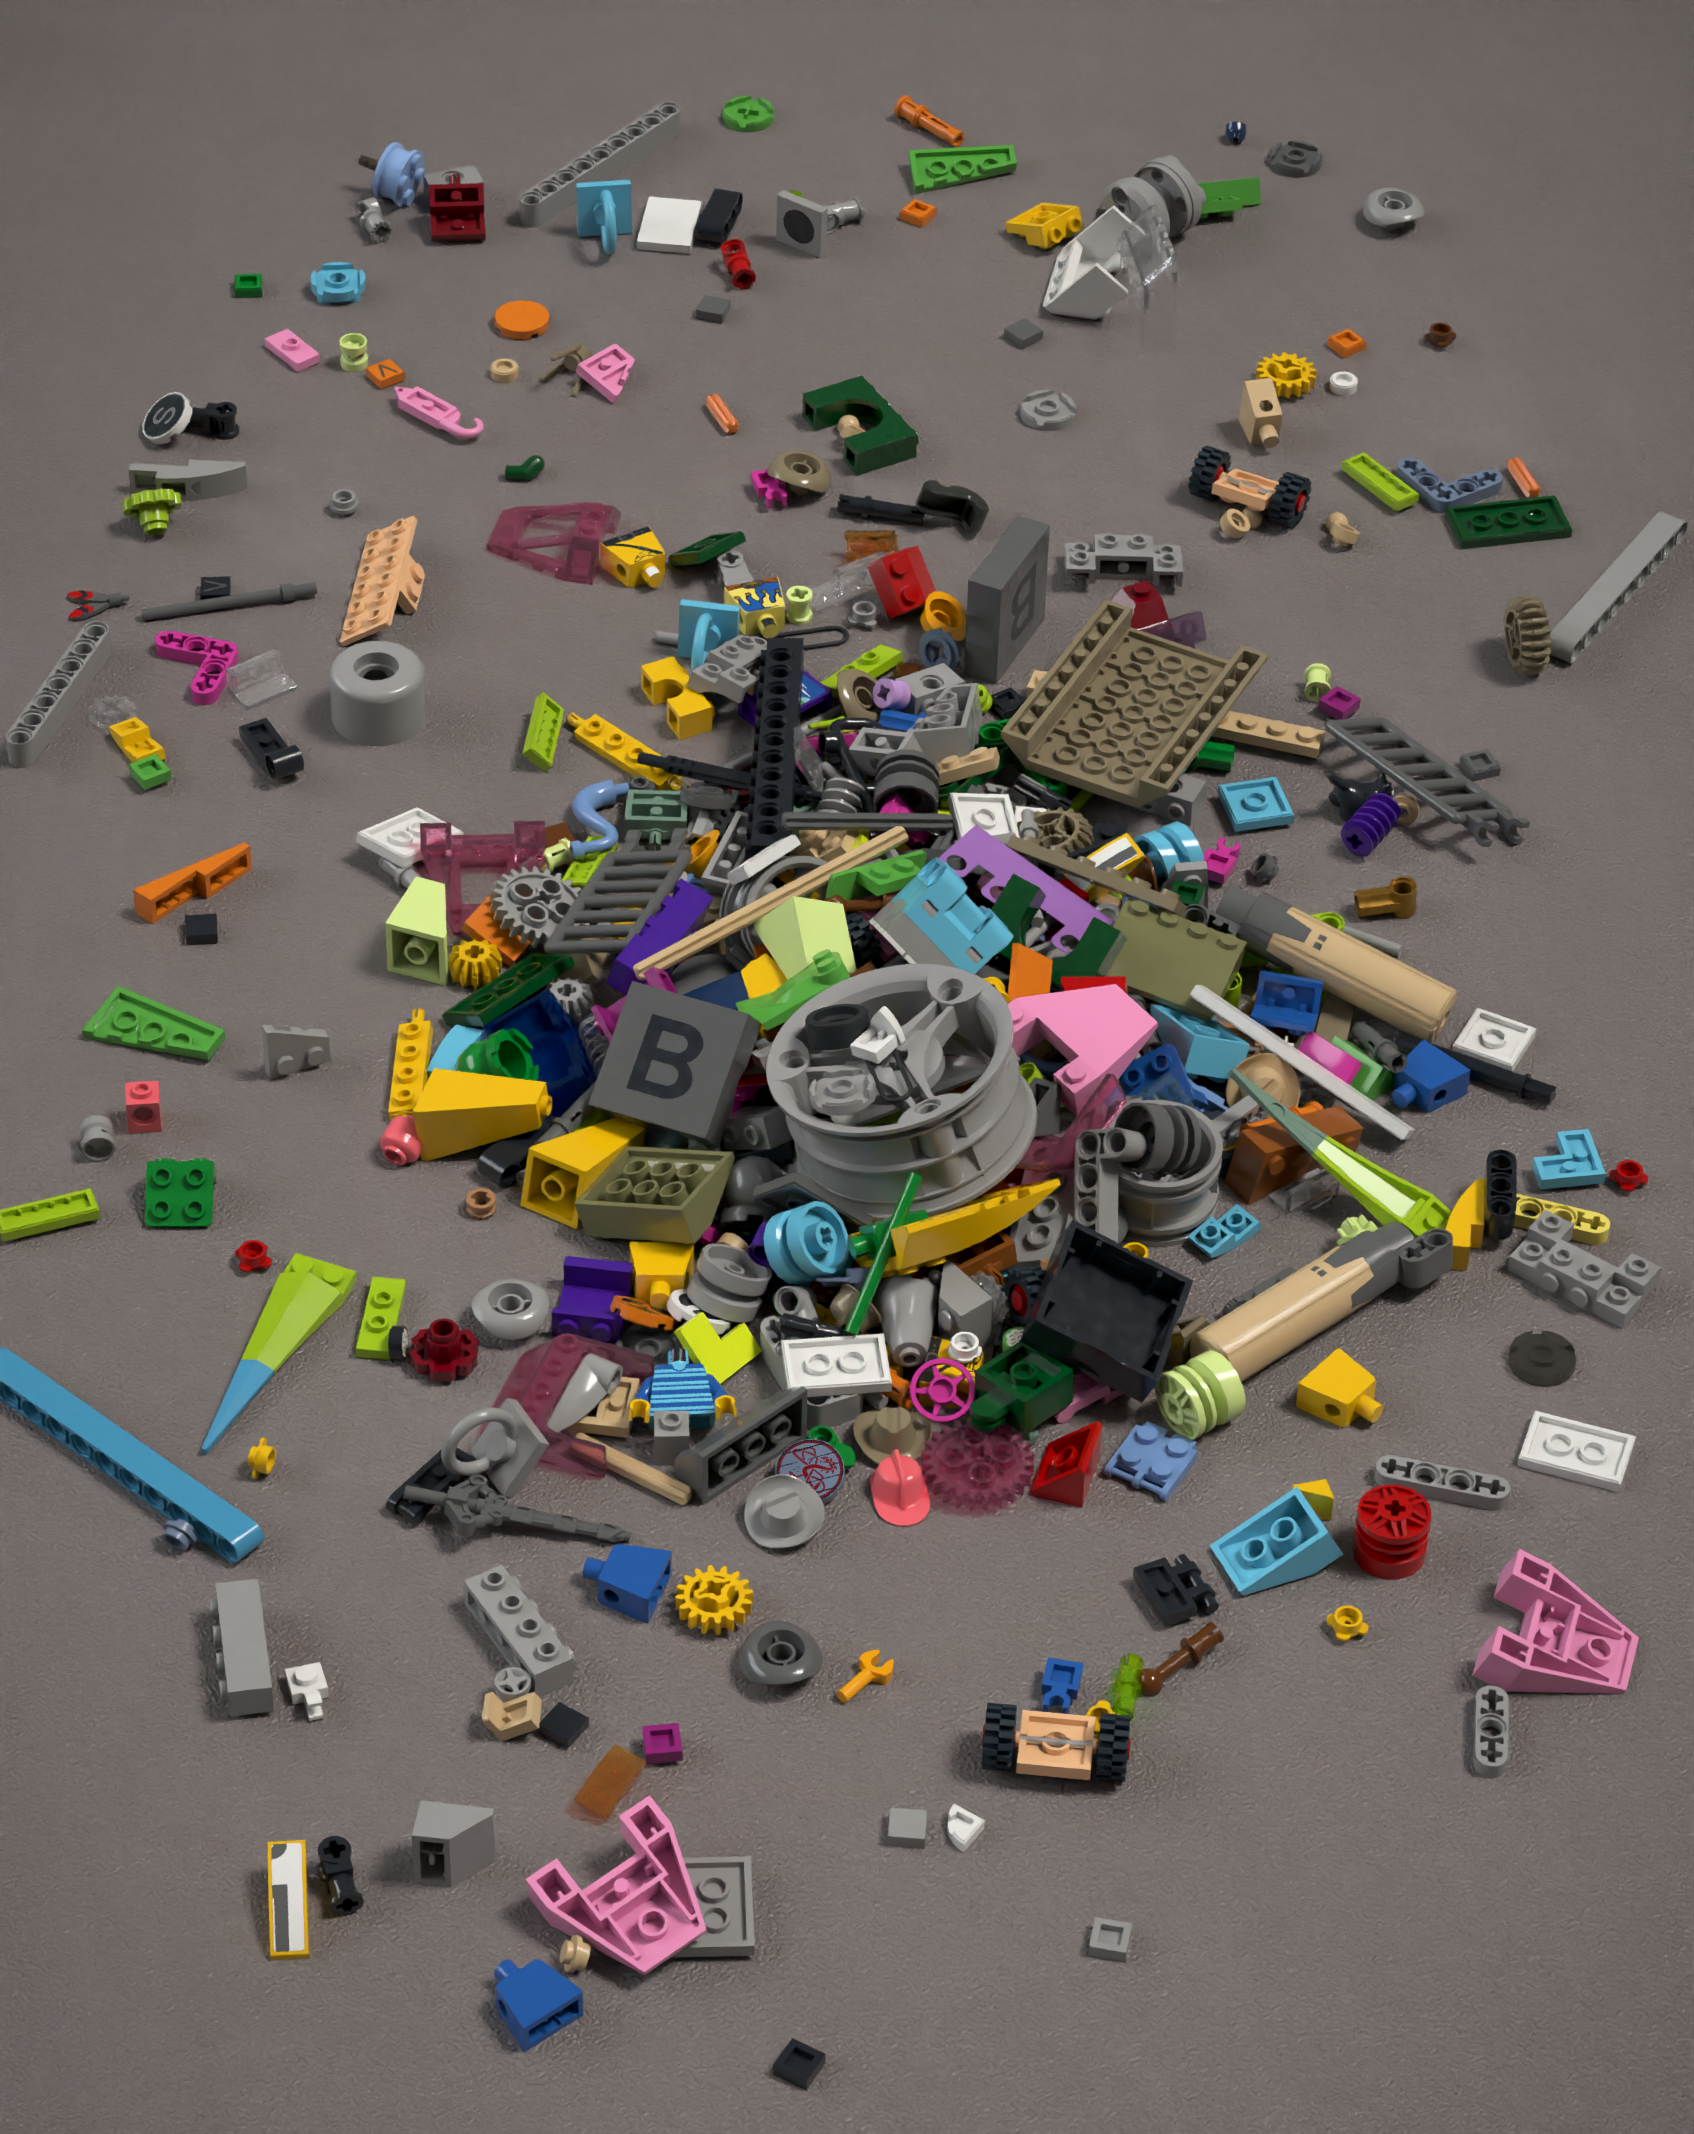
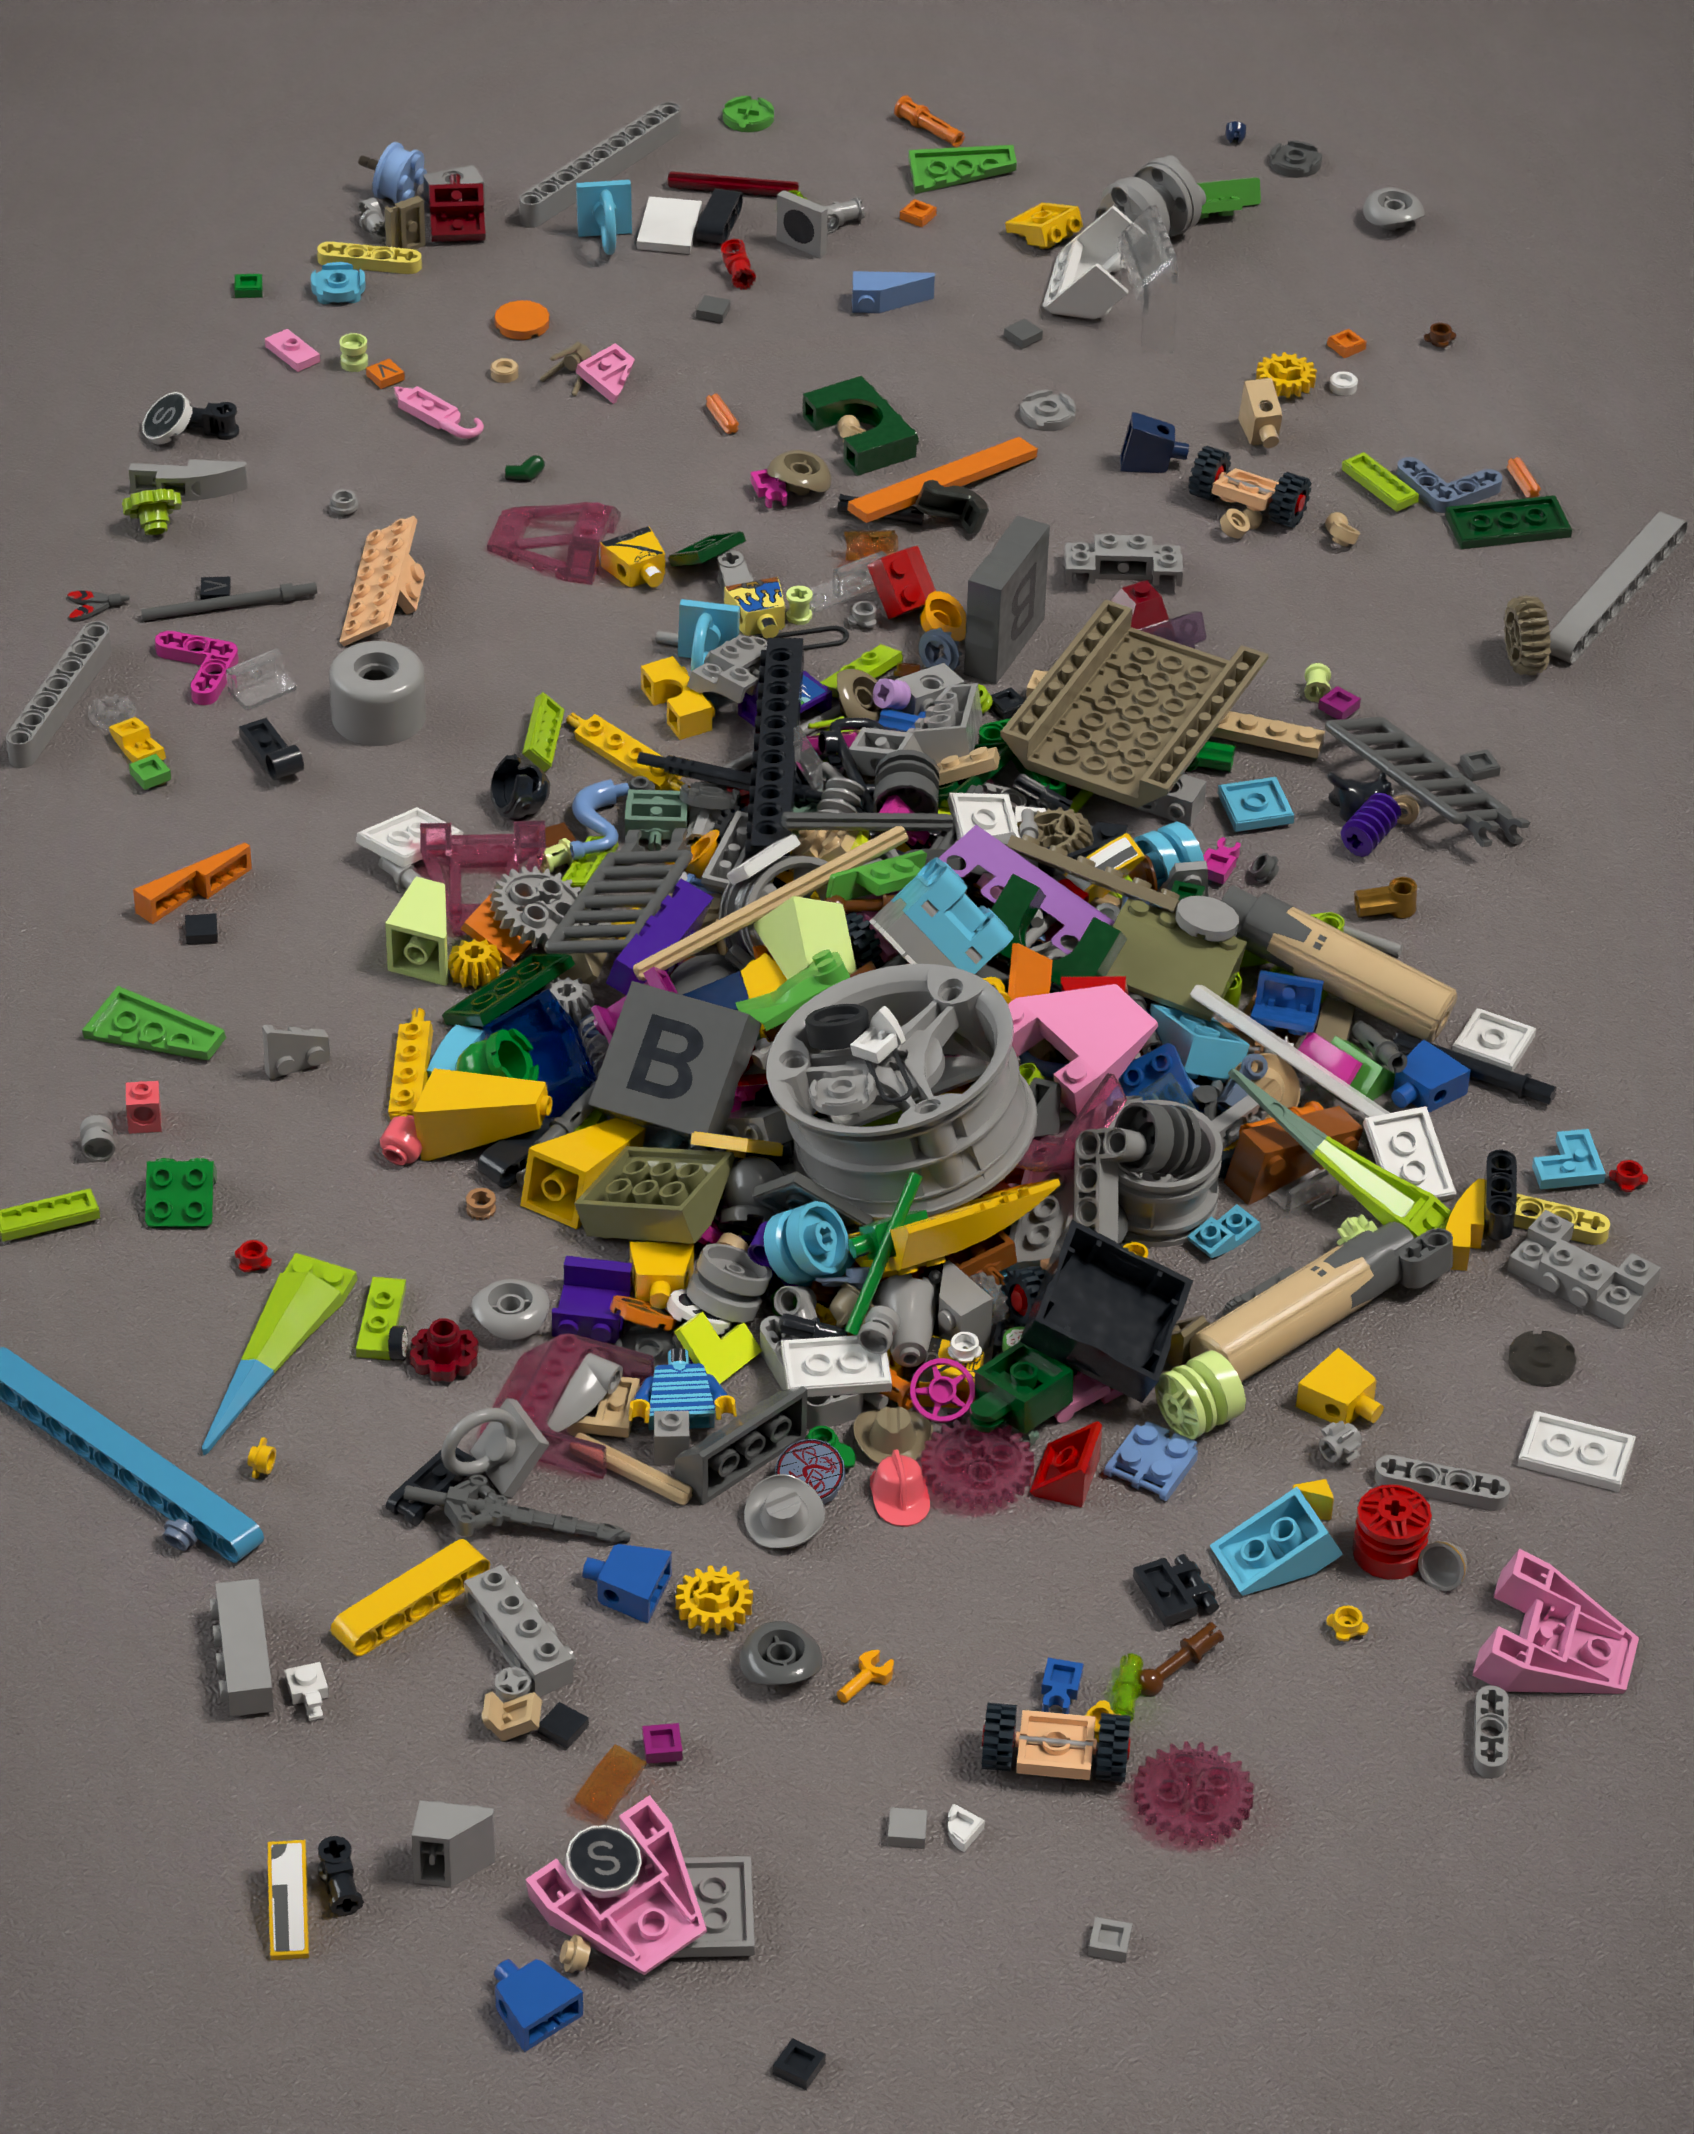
none -> light yellow beam [317,242,422,274]
none -> yellow beam [330,1539,491,1656]
none -> dark tan plate [384,195,426,250]
none -> black helmet [490,754,550,819]
none -> black tile [565,1825,642,1898]
none -> dark red axle [668,171,799,196]
none -> yellow plate [690,1131,783,1158]
none -> orange tile [847,437,1038,523]
none -> medium blue slope [852,271,935,313]
none -> light grey wheel [857,1306,901,1354]
none -> dark blue torso [1120,412,1189,473]
none -> clear pink gear [1134,1741,1254,1846]
none -> light grey tile [1175,896,1239,941]
none -> dark grey piece [1193,1080,1223,1121]
none -> sand blue plate [1217,1054,1268,1109]
none -> light grey gear [1319,1420,1362,1465]
none -> white tile [1363,1106,1456,1201]
none -> light grey piece [1418,1541,1467,1591]

